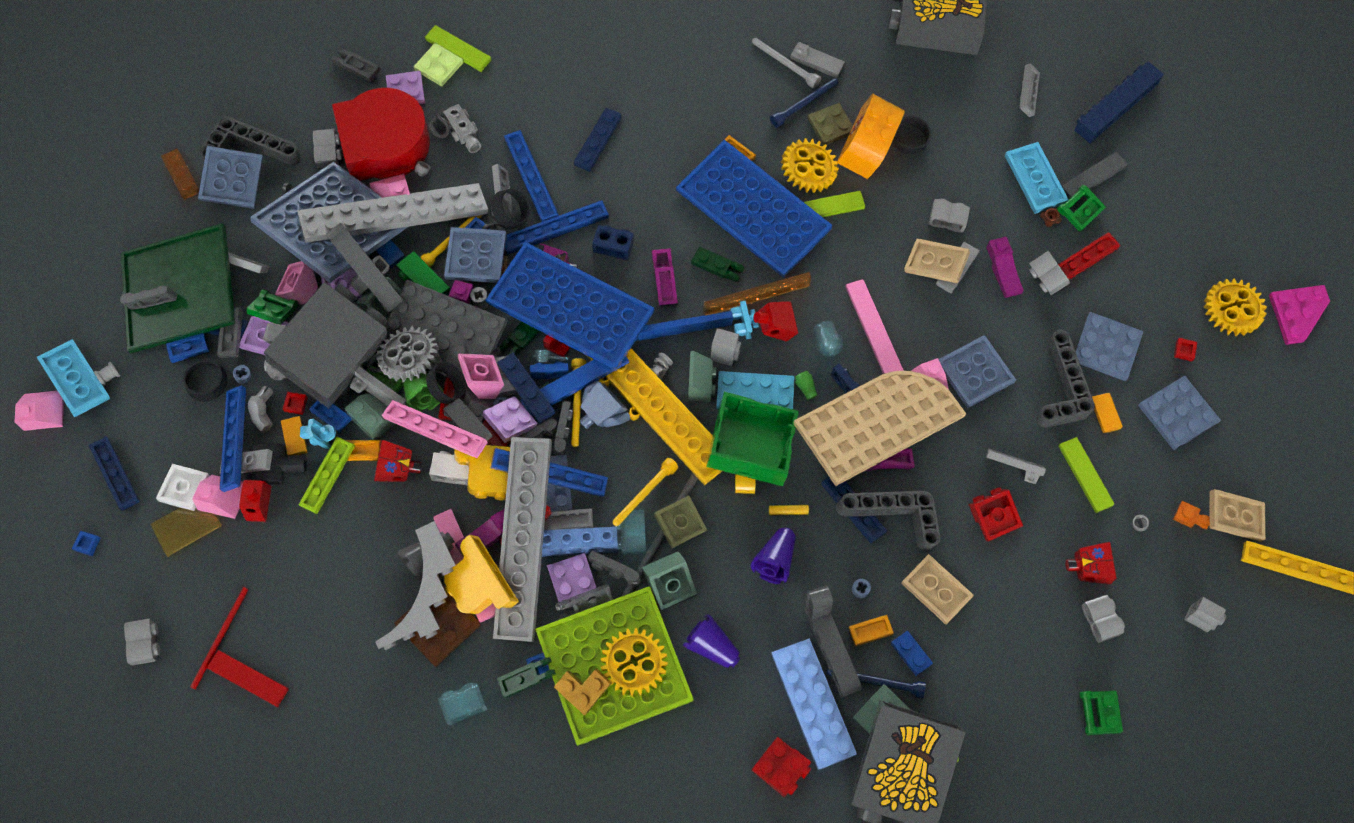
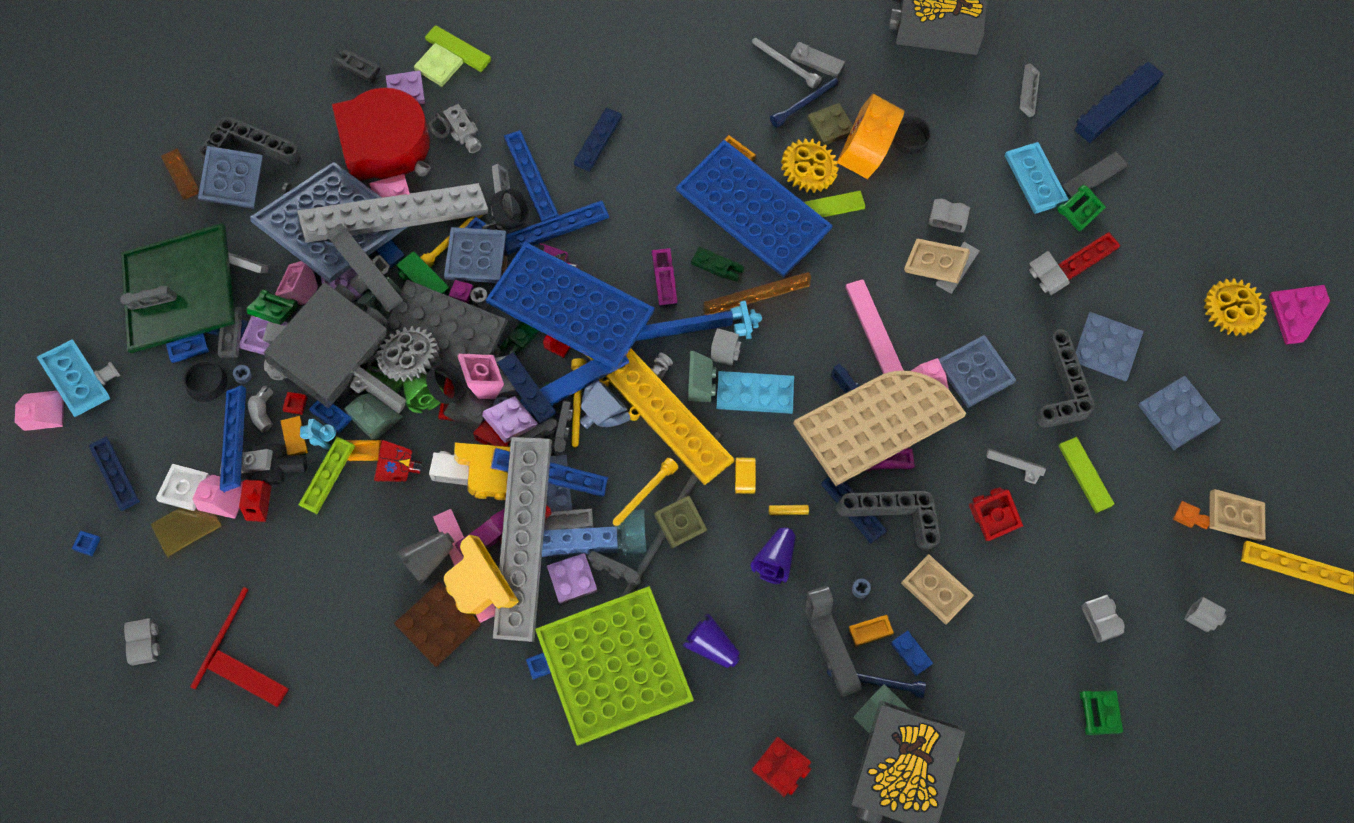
light grey brick [313,129,342,168] -> none
light grey arch [375,521,456,650] -> none
bright pink tile [382,400,488,458] -> none
clear light blue brick [438,682,488,725] -> none
dark grey tile [443,398,492,440] -> none
dark green hinge [497,657,556,698] -> none
blue plate [530,362,569,380] -> none
clear light blue plate [533,350,569,362] -> none
pearl gold plate [554,669,612,715] -> none
dark grey hinge [555,584,613,619] -> none
dark blue brick [592,225,634,260] -> none
yellow gear [600,628,668,697] -> none
sand green slope [642,551,697,610] -> none
green tile [706,392,799,486] -> none
red torso [753,301,798,342] -> none
light blue plate [771,638,857,770] -> none
bright green cone [795,371,818,400] -> none
clear light blue piece [813,321,844,357] -> none
magenta slope [986,236,1024,298] -> none
copper plate [1040,208,1062,227] -> none
red torso [1065,542,1117,584] -> none
light orange tile [1092,393,1123,433] -> none
light grey hinge [1132,515,1149,531] -> none
red plate [1174,338,1197,362] -> none

